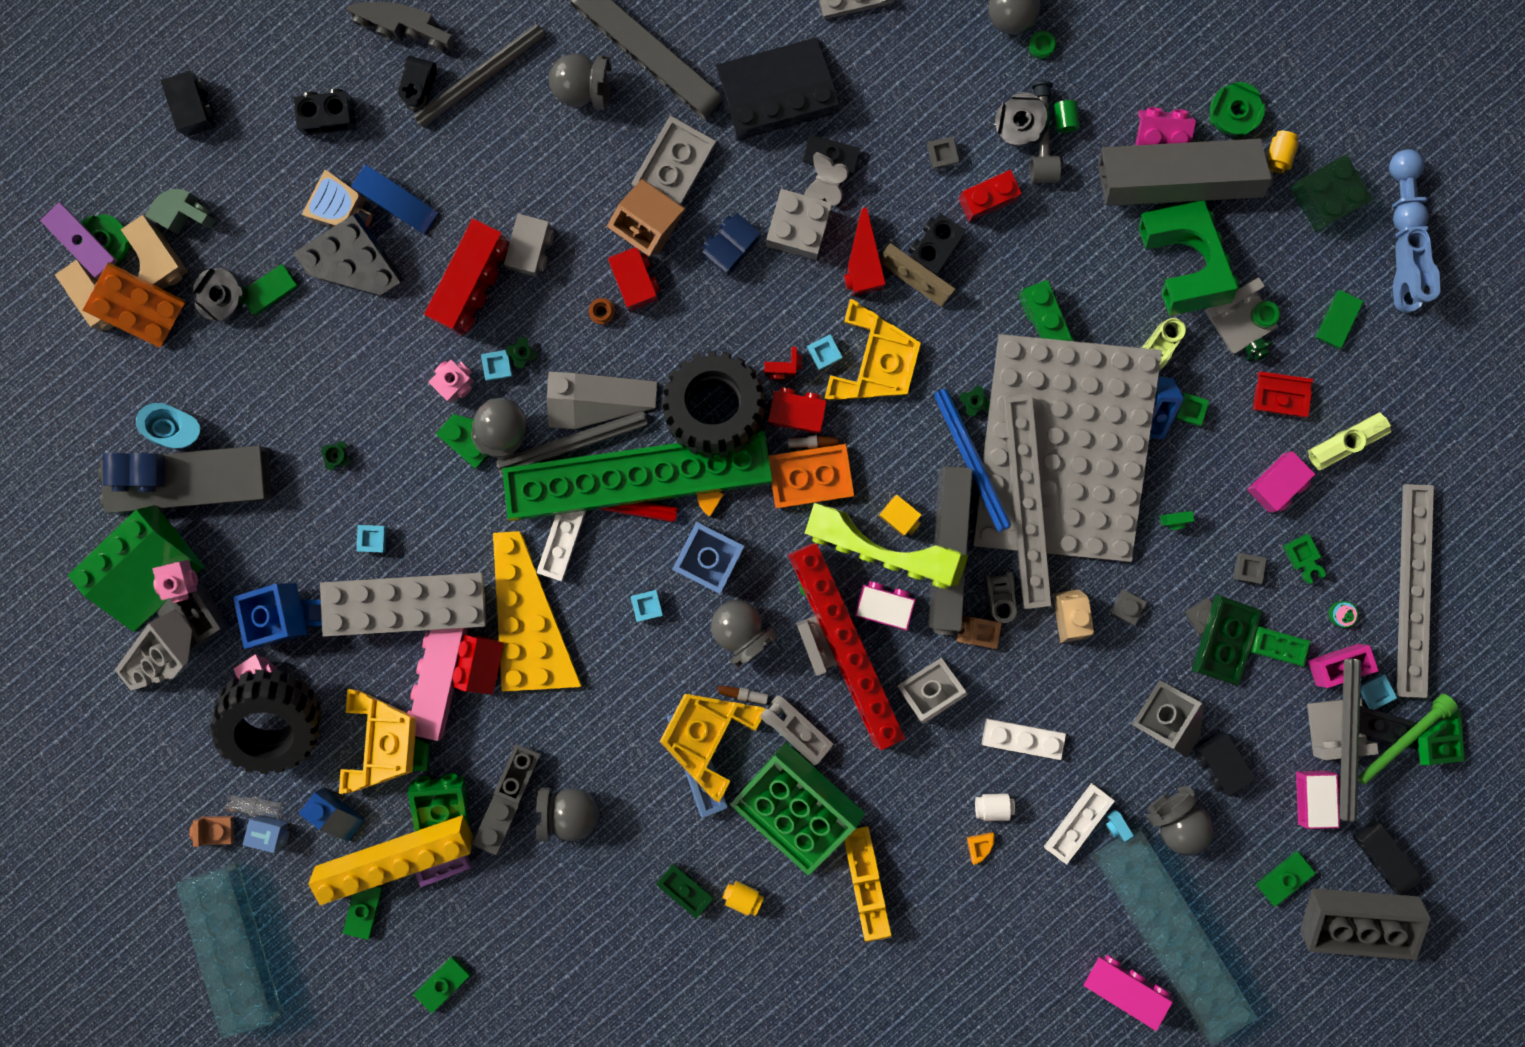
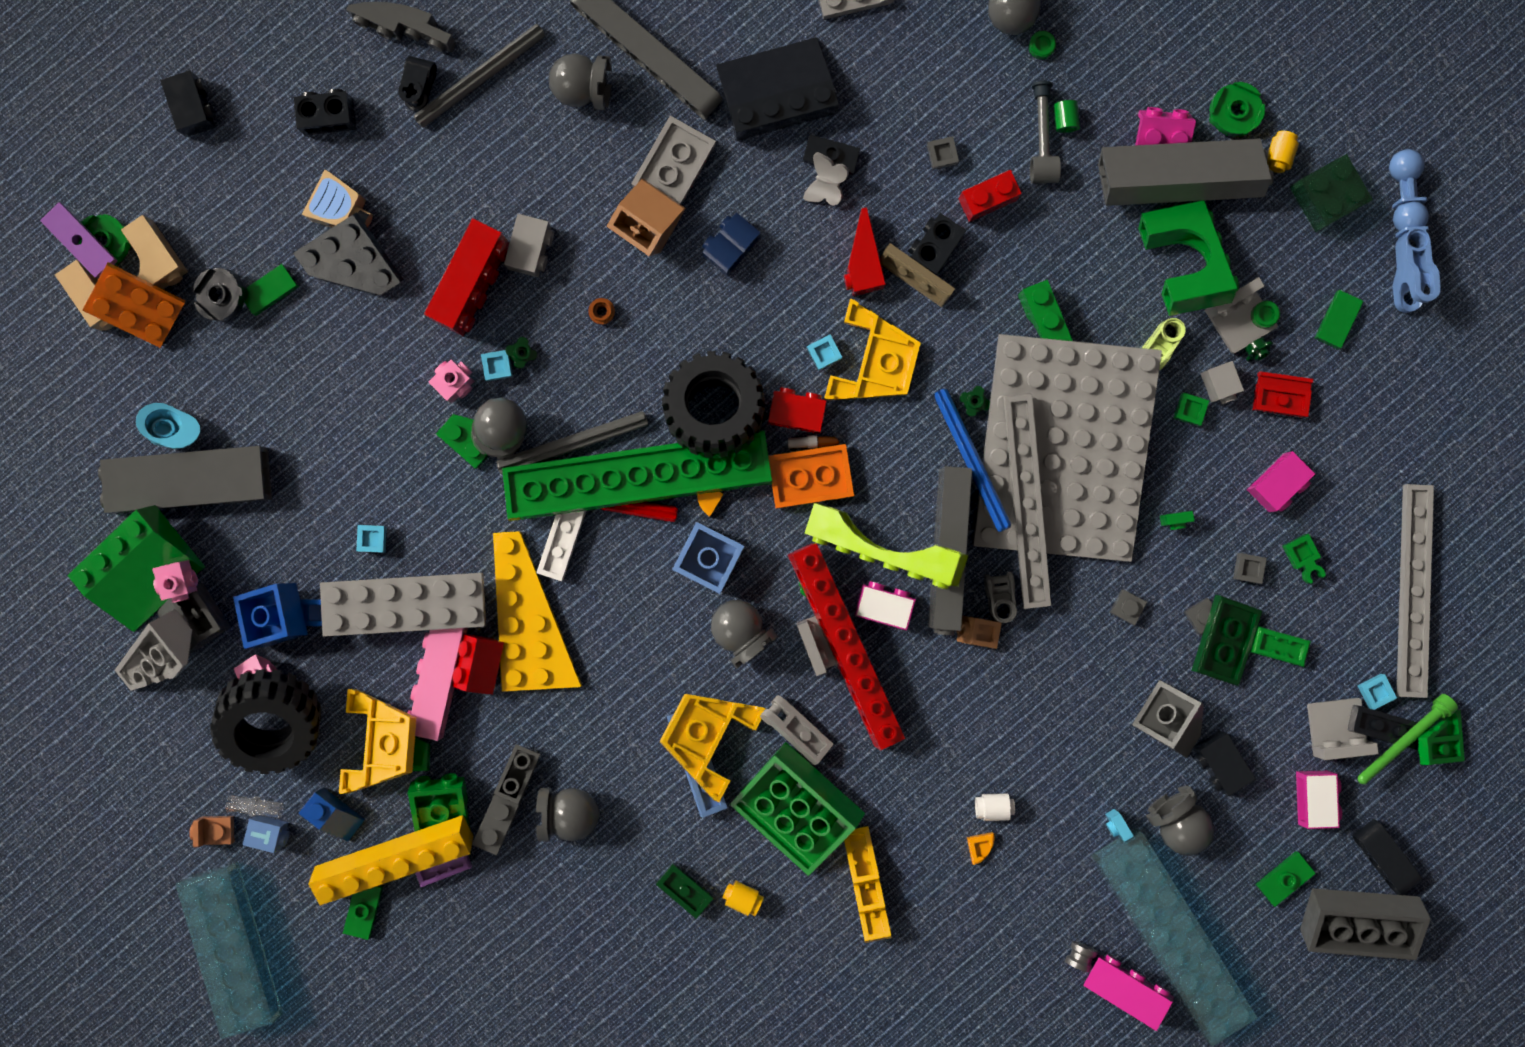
dark blue brick [103,453,165,492] -> none
sand green brick [145,189,216,234] -> none
dark green plate [321,441,351,470] -> none
blue slope [351,164,439,235] -> none
green plate [413,955,471,1014] -> none
light grey wedge [547,372,657,429] -> none
red brick [608,247,660,311] -> none
medium azure plate [631,590,663,622] -> none
light grey piece [718,686,768,705] -> none
red bracket [764,347,802,380] -> none
light grey brick [766,189,832,260] -> none
yellow brick [878,495,921,536] -> none
light grey slope [897,658,968,724] -> none
white plate [982,718,1066,760] -> none
plate [995,92,1050,148] -> none
white plate [1044,783,1114,865] -> none
tan torso [1053,589,1094,643] -> none
blue slope [1149,377,1184,439] -> none
dark pink brick [1307,644,1378,688] -> none
yellowish green piece [1308,412,1391,470] -> none
tile [1328,601,1358,628] -> none
dark grey axle [1340,659,1361,821] -> none
none -> flat silver wheel [1065,941,1098,972]
none -> light grey brick [1200,361,1244,404]

